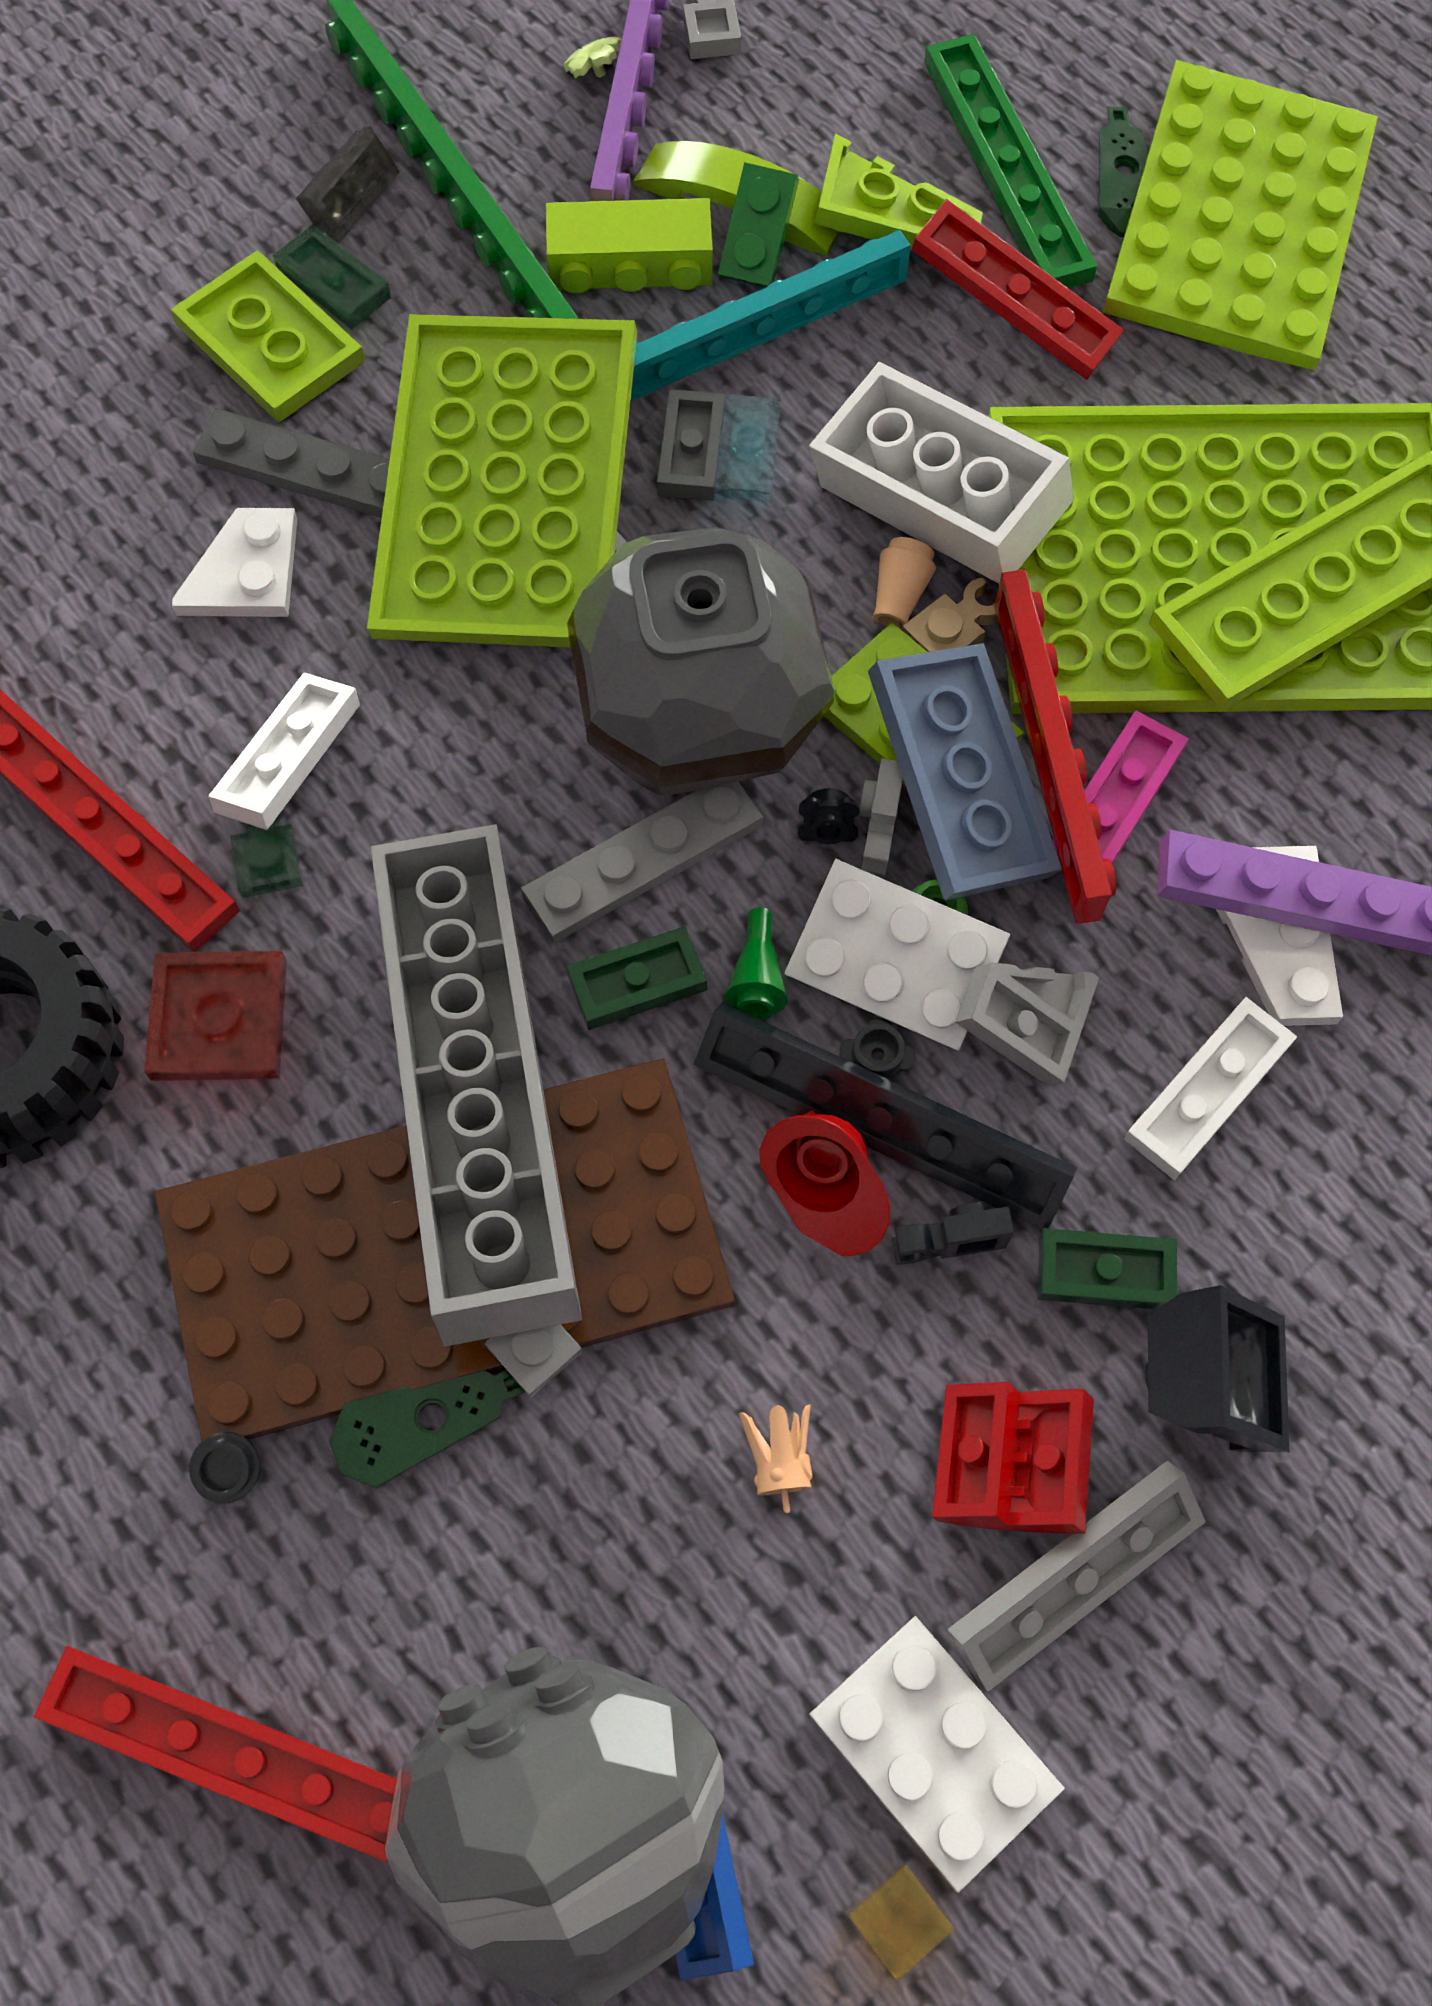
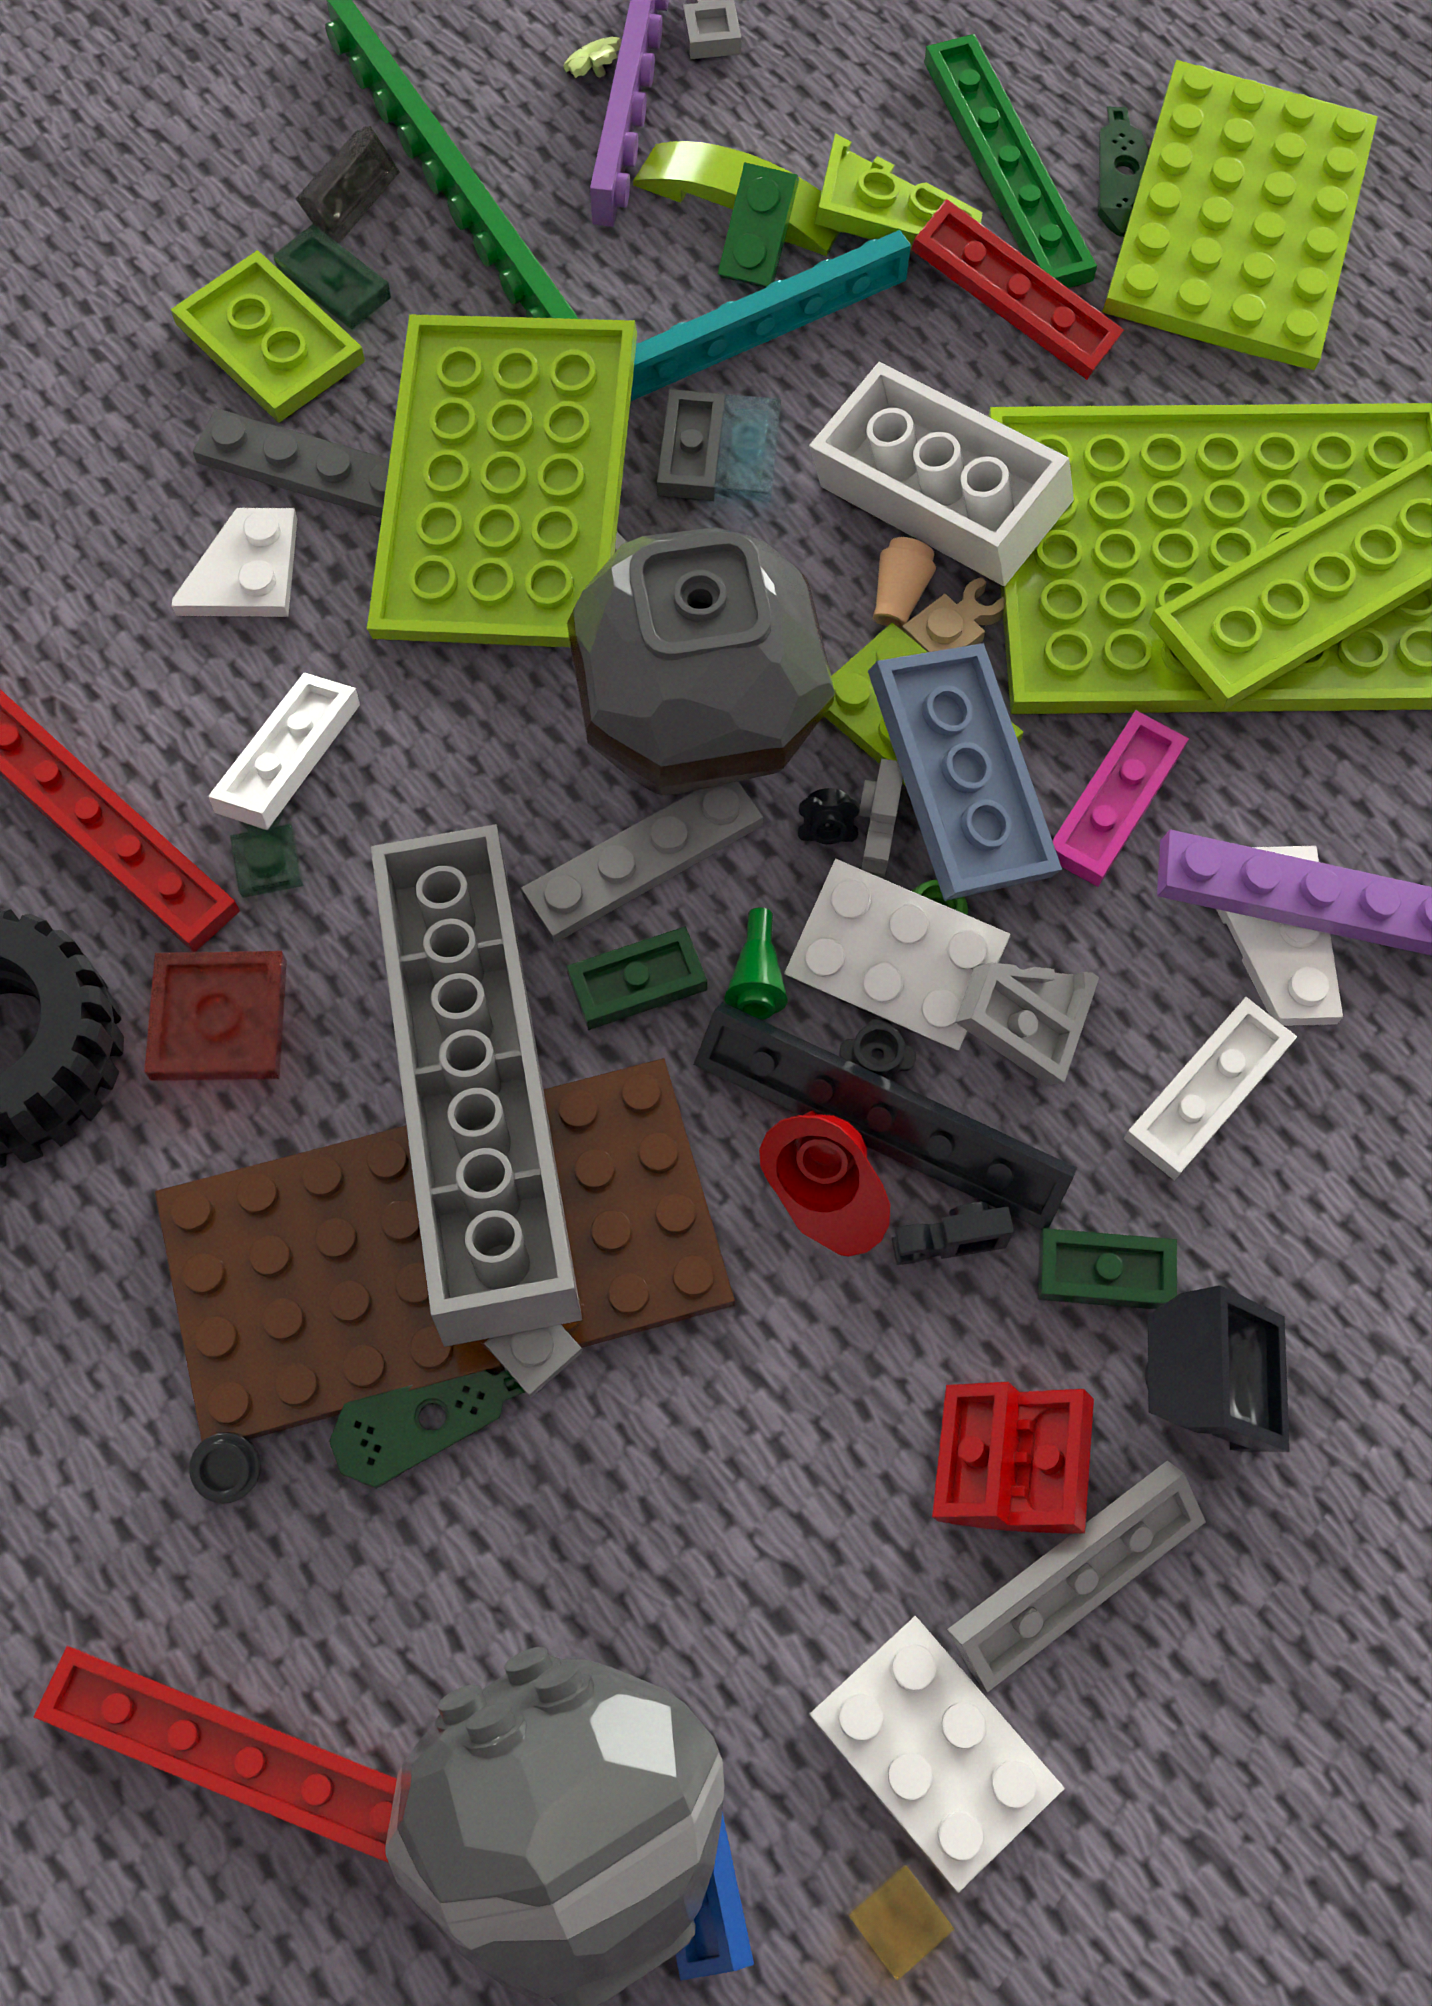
lime brick [546,198,713,293] -> none
light nougat piece [739,1404,812,1513] -> none
red plate [994,569,1116,924] -> none

